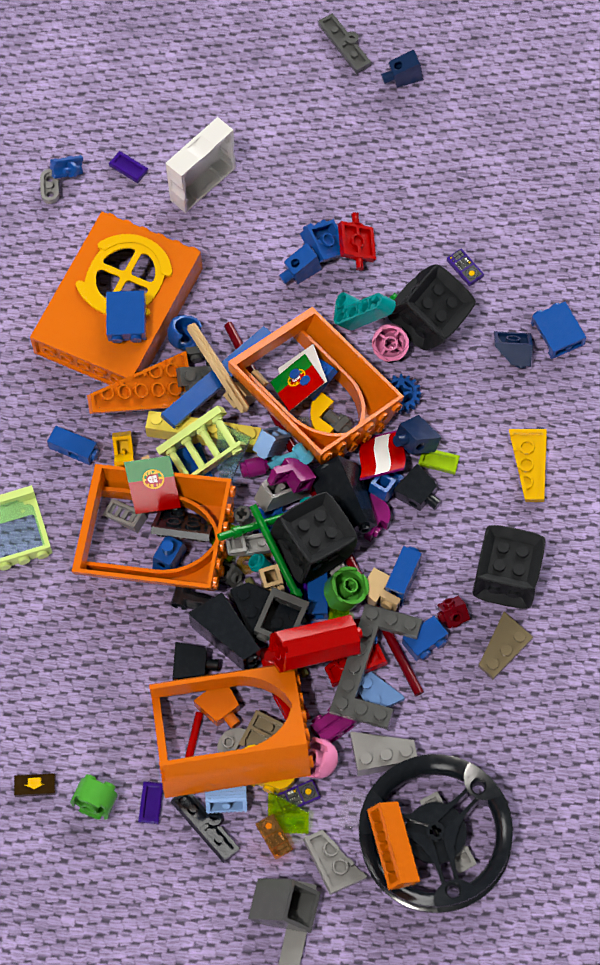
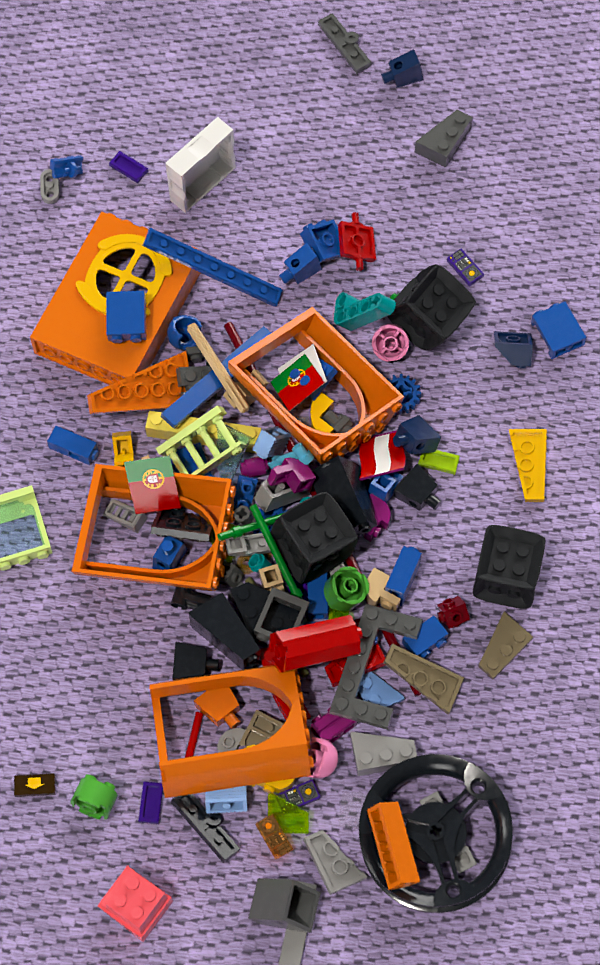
none -> coral piece [97,865,173,942]
none -> blue tile [142,228,283,307]
none -> blue hips [234,474,258,510]
none -> dark tan wing [383,644,464,715]
none -> dark grey wedge [414,109,473,168]

